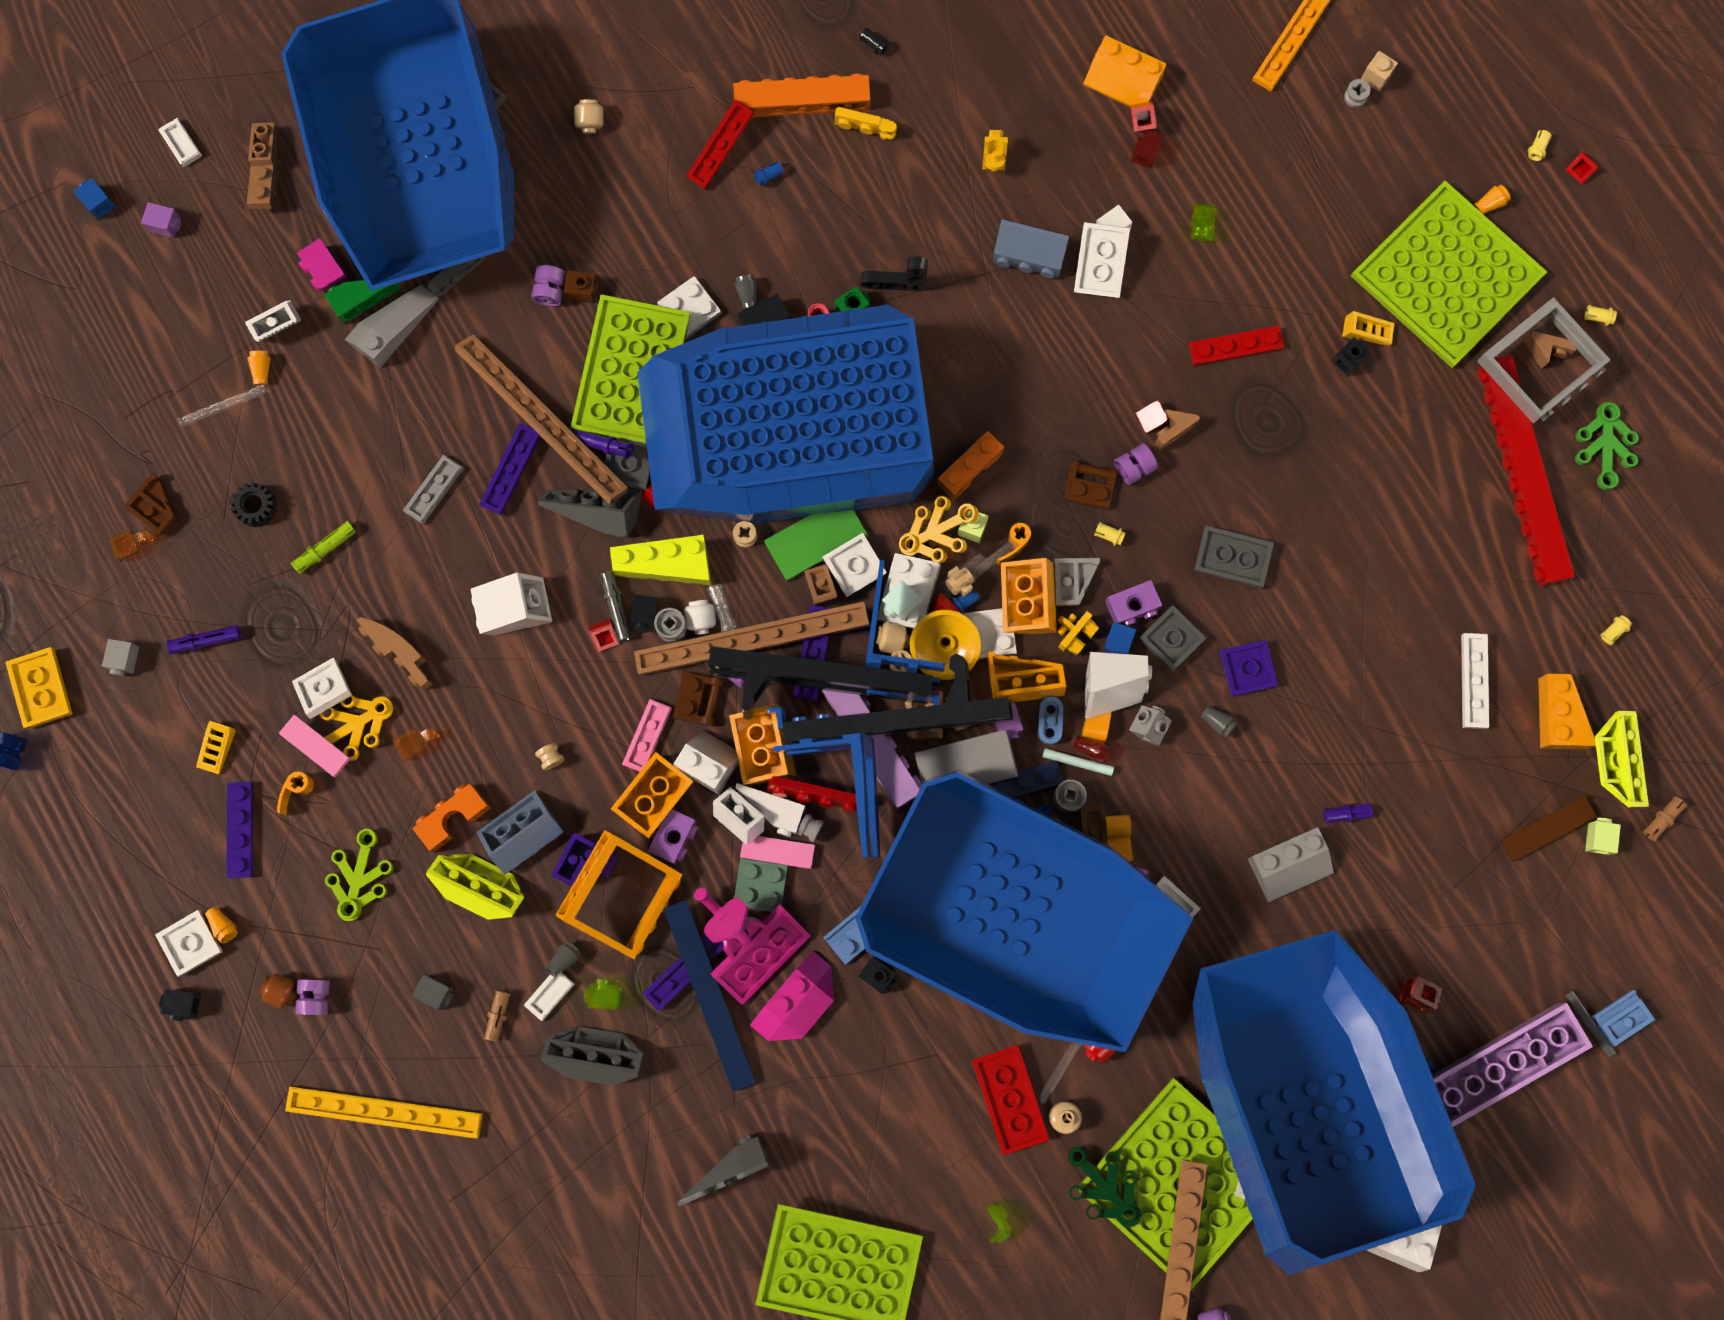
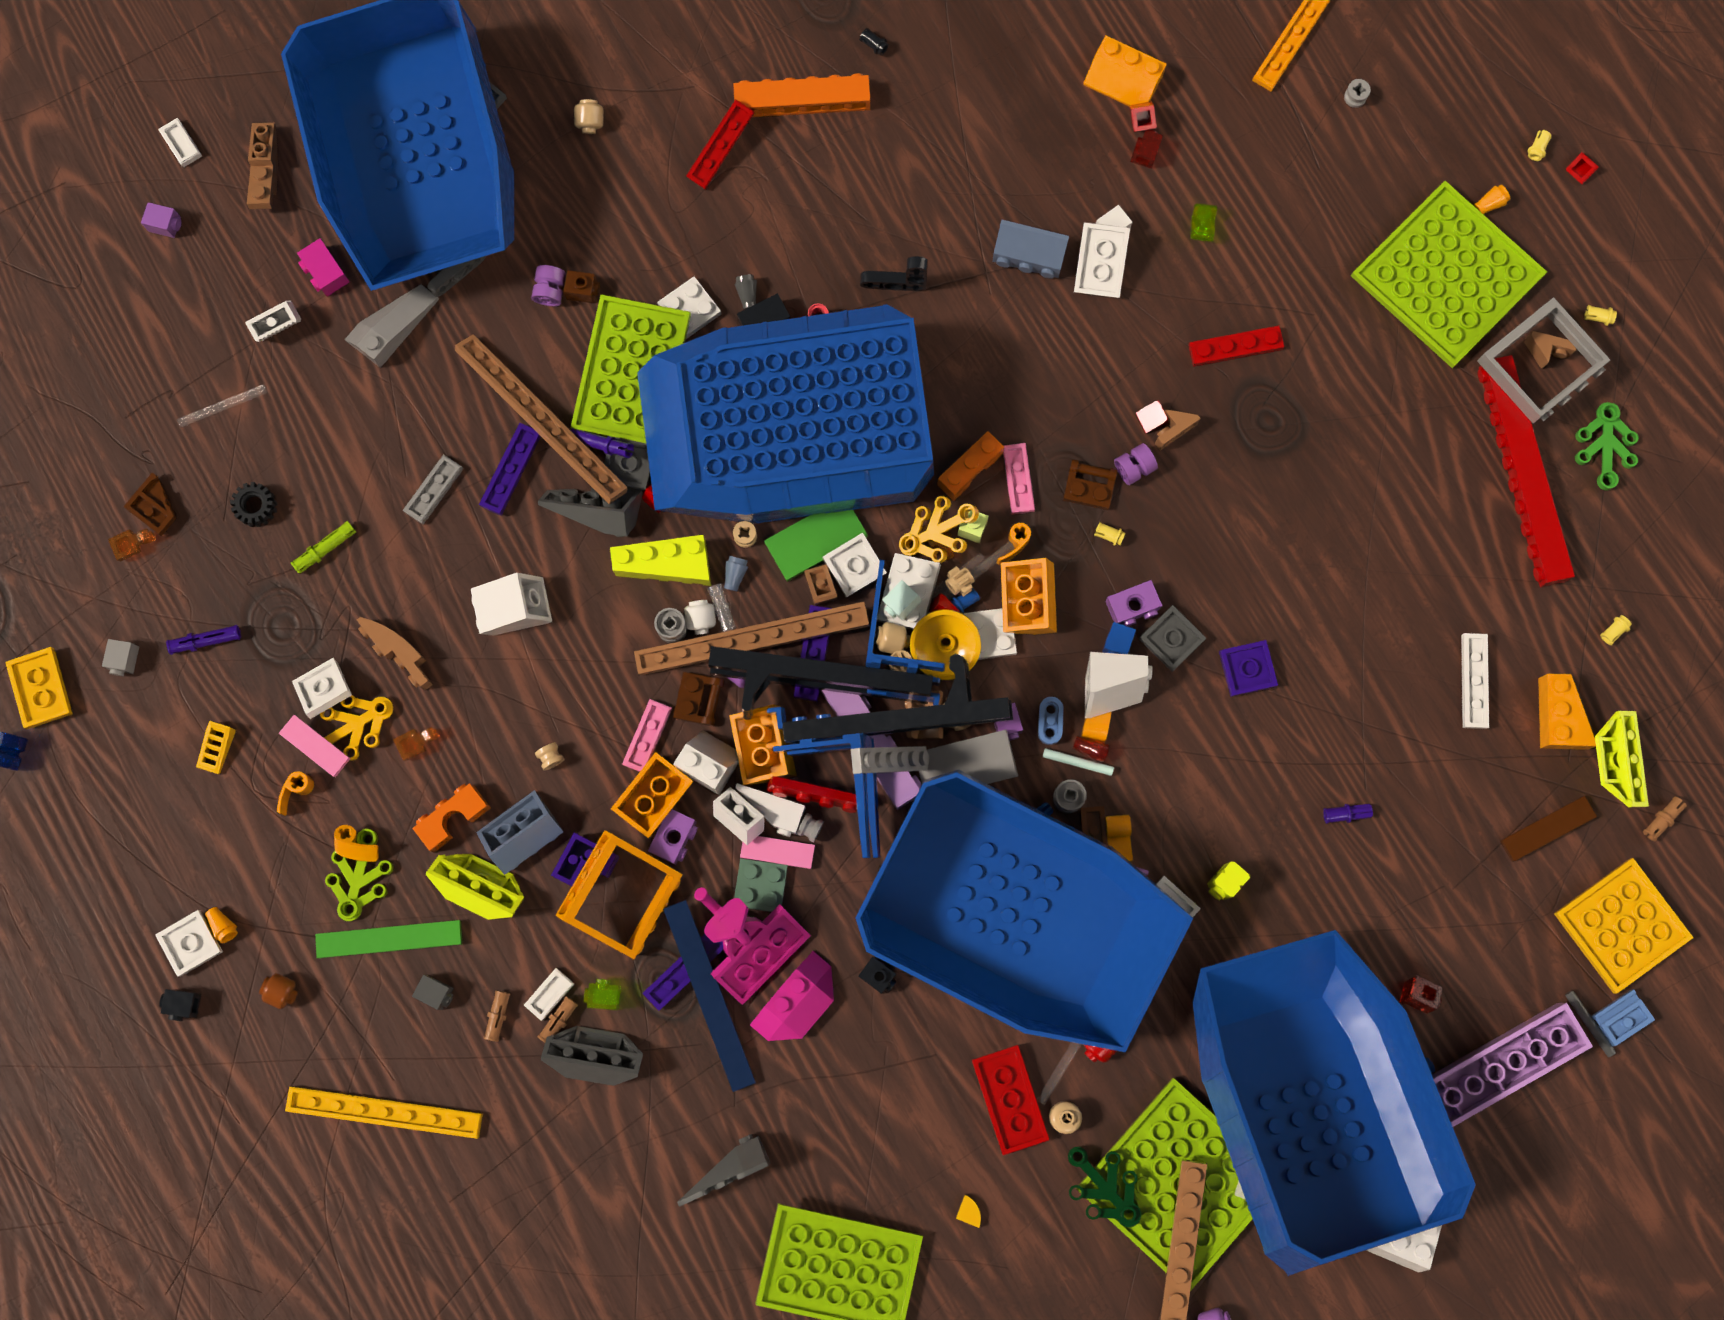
blue brick [73,178,116,220] -> none
dark purple plate [226,782,254,879] -> none
light orange cone [247,351,271,385] -> none
medium lavender wheel [295,980,330,1015] -> none
green slope [324,280,402,324] -> none
dark grey cone [545,941,581,978] -> none
red slope [589,619,620,652] -> none
dark grey pin [599,571,633,642] -> none
black brick [629,594,658,633] -> none
blue pin [753,161,784,186] -> none
medium blue plate [823,907,865,965] -> none
green brick [834,286,871,312] -> none
yellow hinge [835,107,897,141] -> none
yellow hips [982,130,1008,172] -> none
clear neon green bracket [985,1202,1012,1244] -> none
light orange wedge [987,651,1066,703] -> none
dark blue plate [988,761,1063,798] -> none
light grey wing [1054,558,1100,607] -> none
yellow hips [1057,611,1099,655] -> none
light grey brick [1129,705,1172,746] -> none
dark grey plate [1193,525,1274,589] -> none
dark grey cone [1201,706,1238,738] -> none
light grey slope [1247,827,1334,902] -> none
black brick [1331,337,1371,377] -> none
yellow slope [1342,311,1395,346] -> none
tan brick [1361,51,1398,92] -> none
yellowish green brick [1585,818,1620,855] -> none
none -> bright green tile [315,920,463,958]
none -> light orange panel [334,825,379,862]
none -> medium nougat pin [537,996,578,1043]
none -> sand blue cone [724,556,748,592]
none -> light grey plate [851,746,929,774]
none -> yellow tile [956,1195,981,1228]
none -> bright pink tile [1003,443,1035,515]
none -> neon yellow brick [1207,861,1250,901]
none -> yellow plate [1554,858,1693,994]

